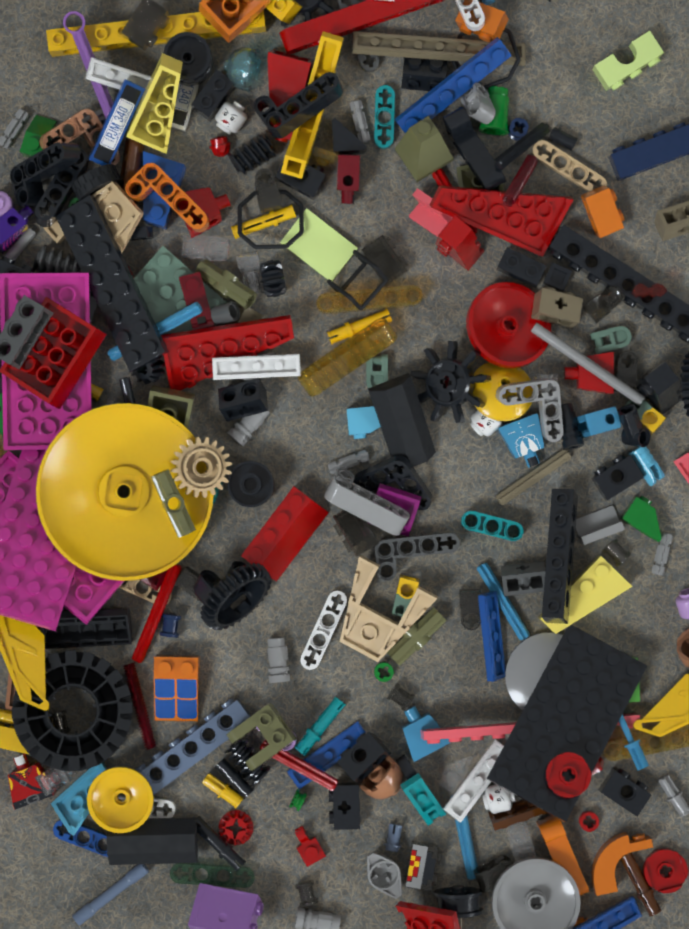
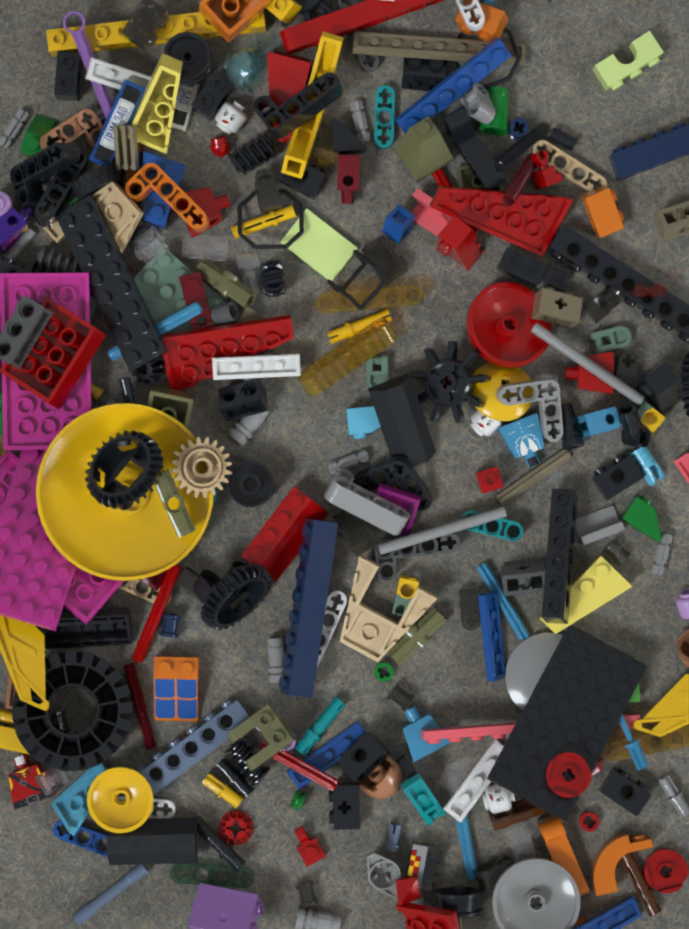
none -> black brick [54,51,82,101]
none -> black piece [85,430,164,510]
none -> dark tan tile [113,125,139,170]
none -> clear brick [133,226,169,266]
none -> dark blue brick [279,519,338,698]
none -> light grey piece [378,506,507,555]
none -> blue brick [382,204,416,244]
none -> red slope [396,877,421,906]
none -> red brick [475,467,503,494]
none -> red piece [531,150,563,190]

